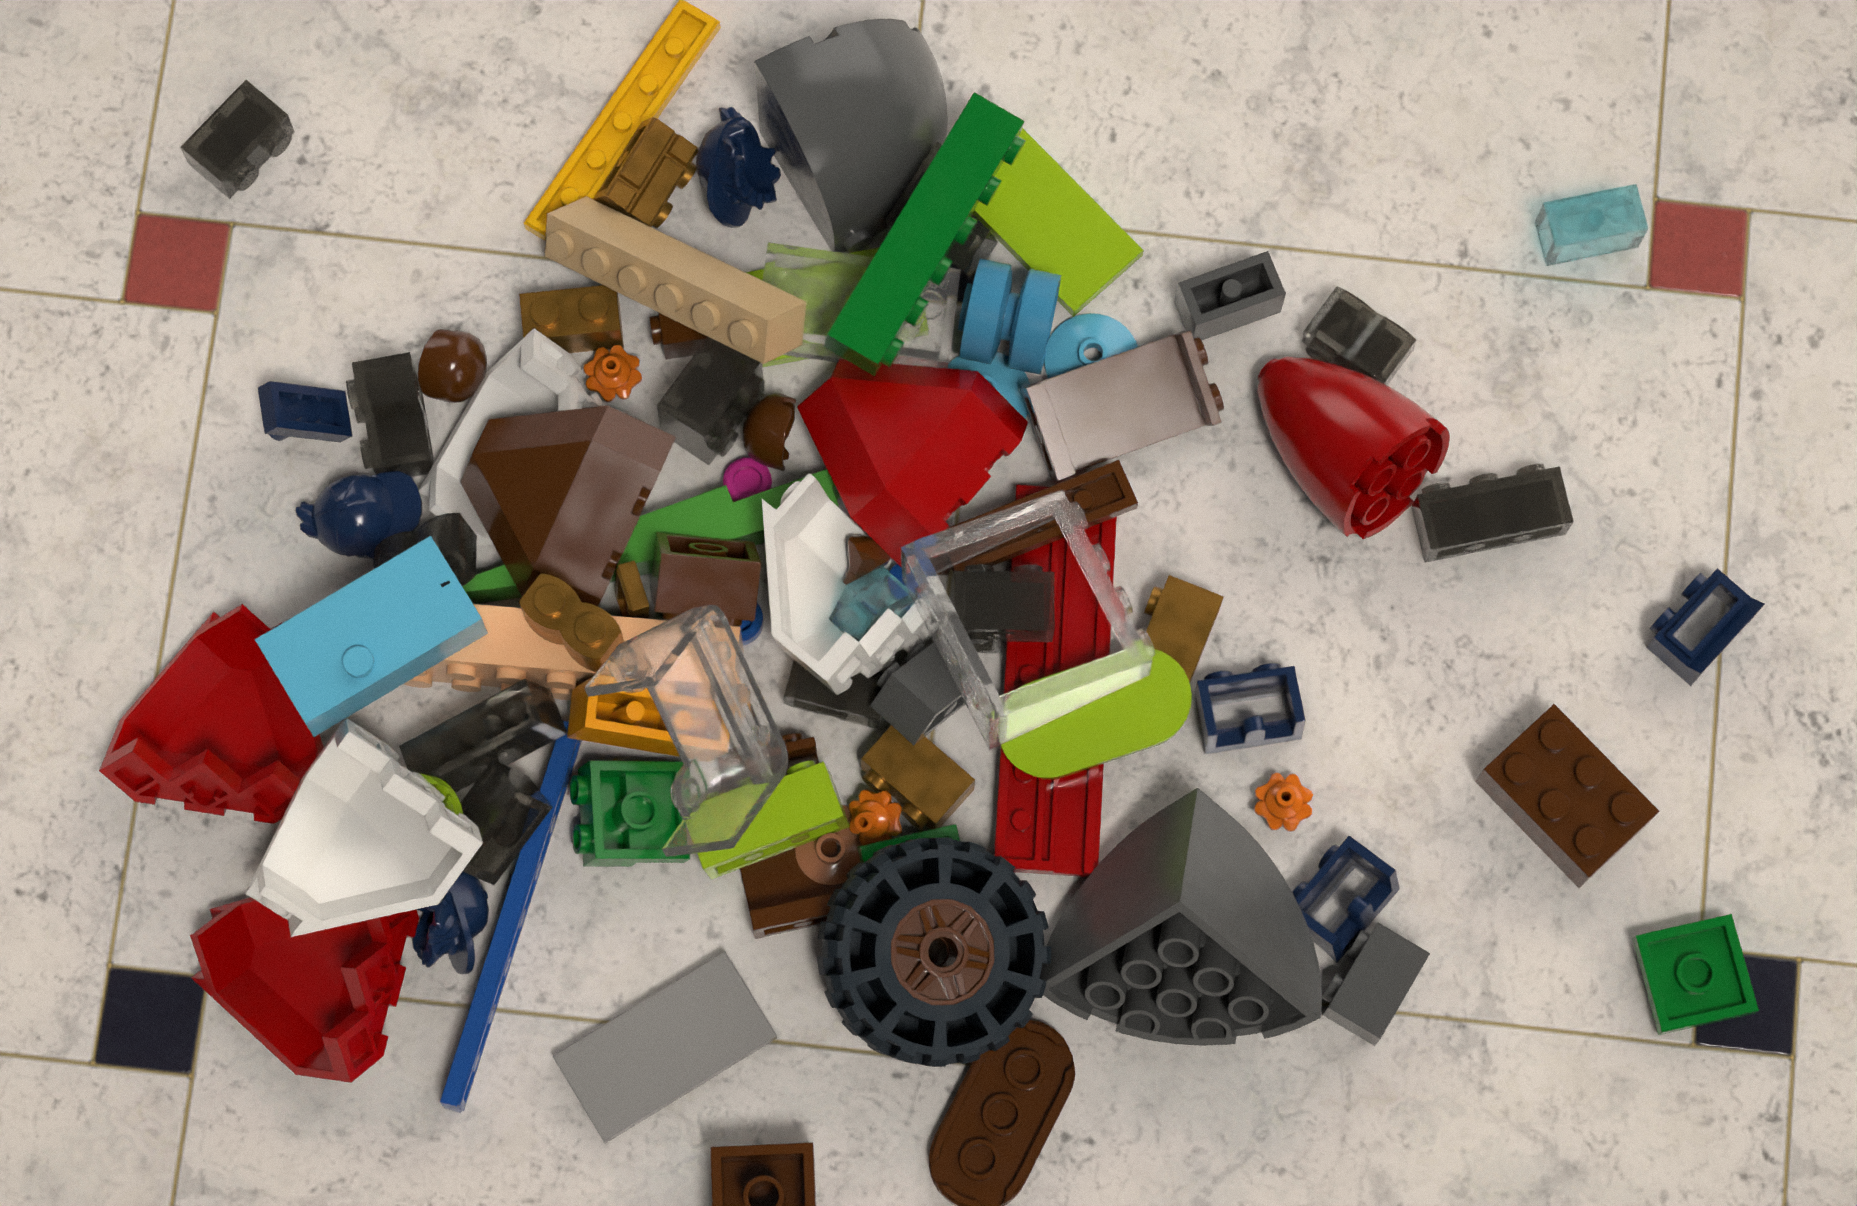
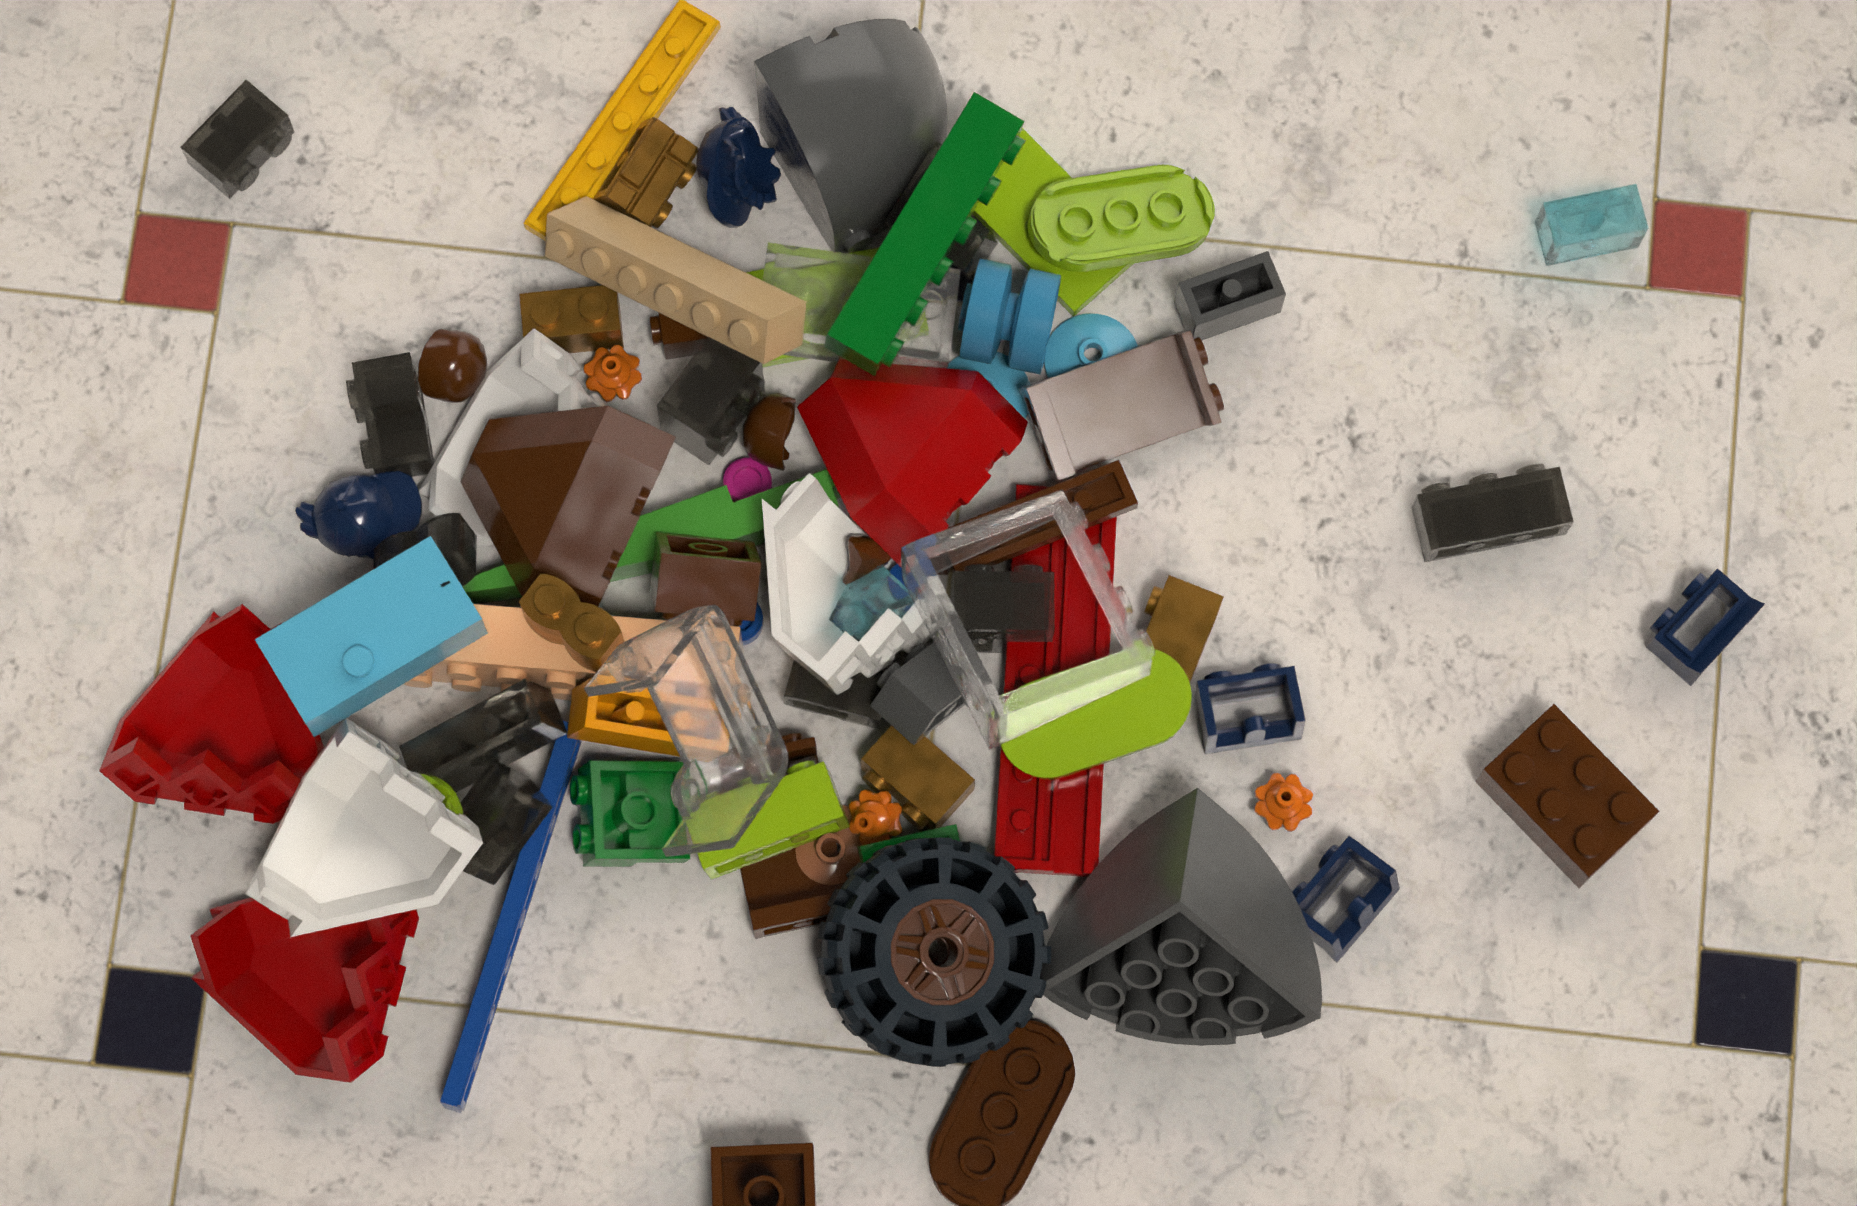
dark blue tile [258,381,353,443] -> none
dark blue hair [412,868,489,974] -> none
light grey tile [553,951,777,1144] -> none
pearl gold tile [615,560,649,619] -> none
red cylinder [1257,357,1450,539] -> none
clear smoke brick [1302,286,1416,386] -> none
dark grey brick [1322,923,1430,1046] -> none
green plate [1632,914,1759,1035] -> none
none -> lime tile [1028,165,1215,272]

